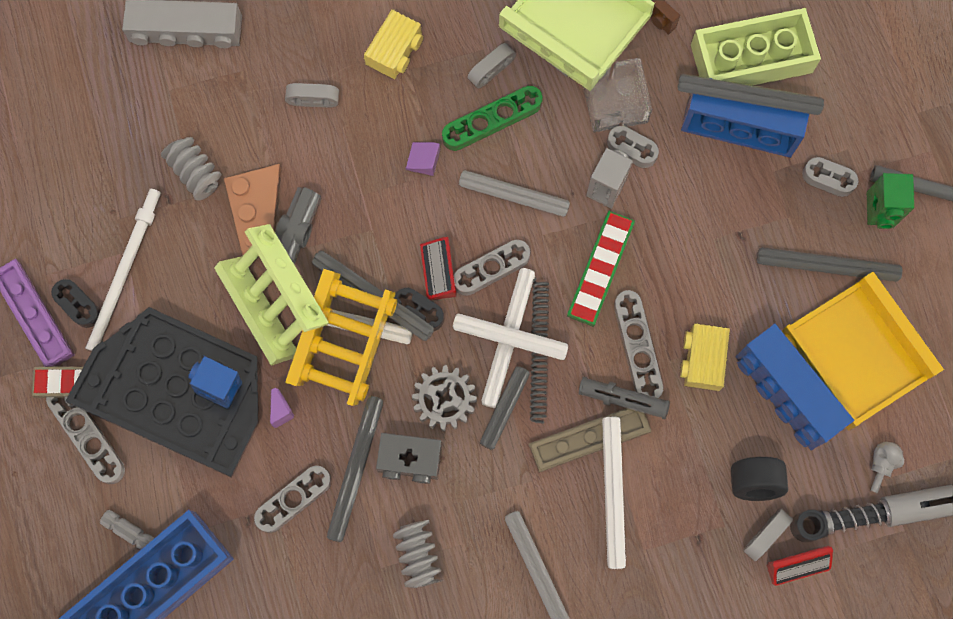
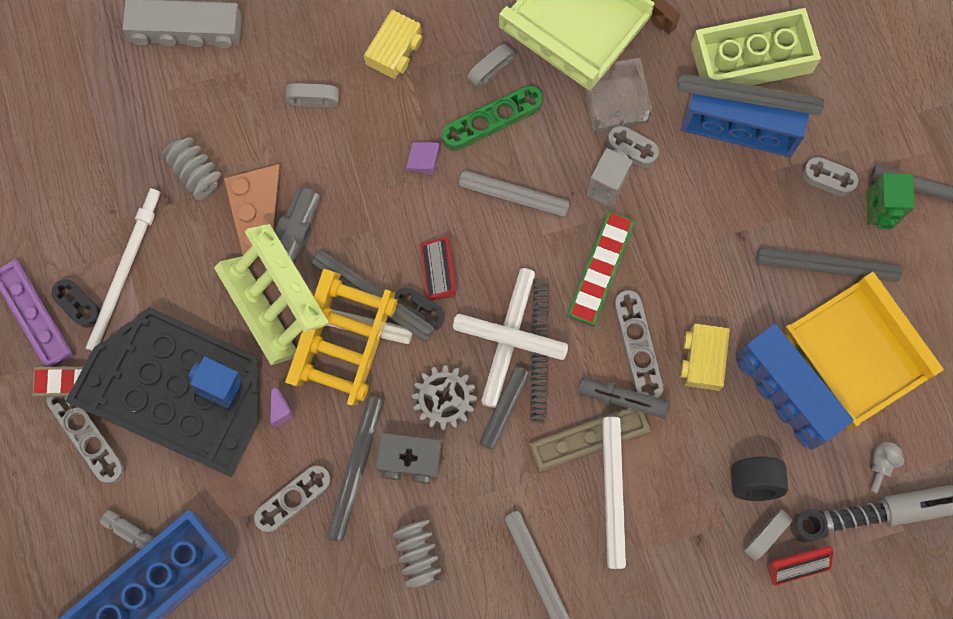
light grey beam [454,240,530,296] -> none

